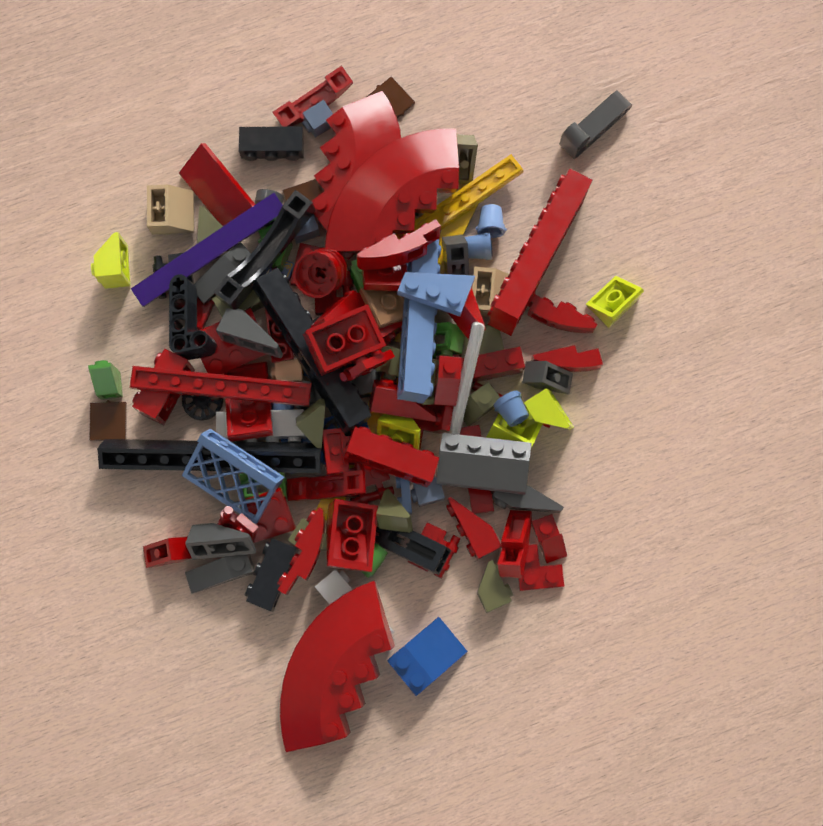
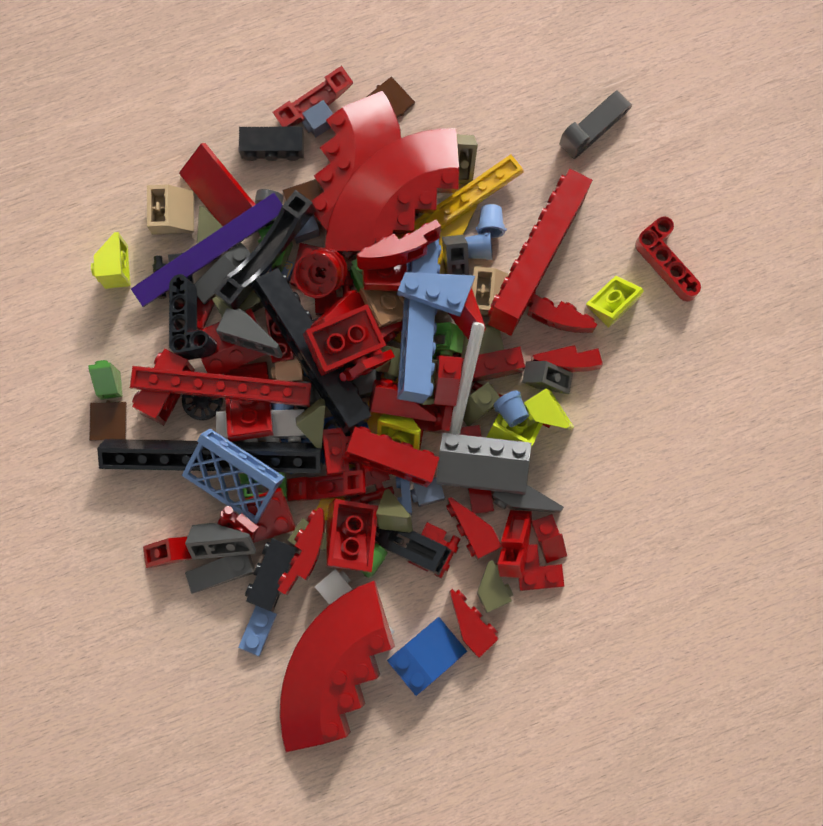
none -> medium blue plate [238,606,277,656]
none -> red slope [449,589,499,658]
none -> red beam [635,216,701,302]

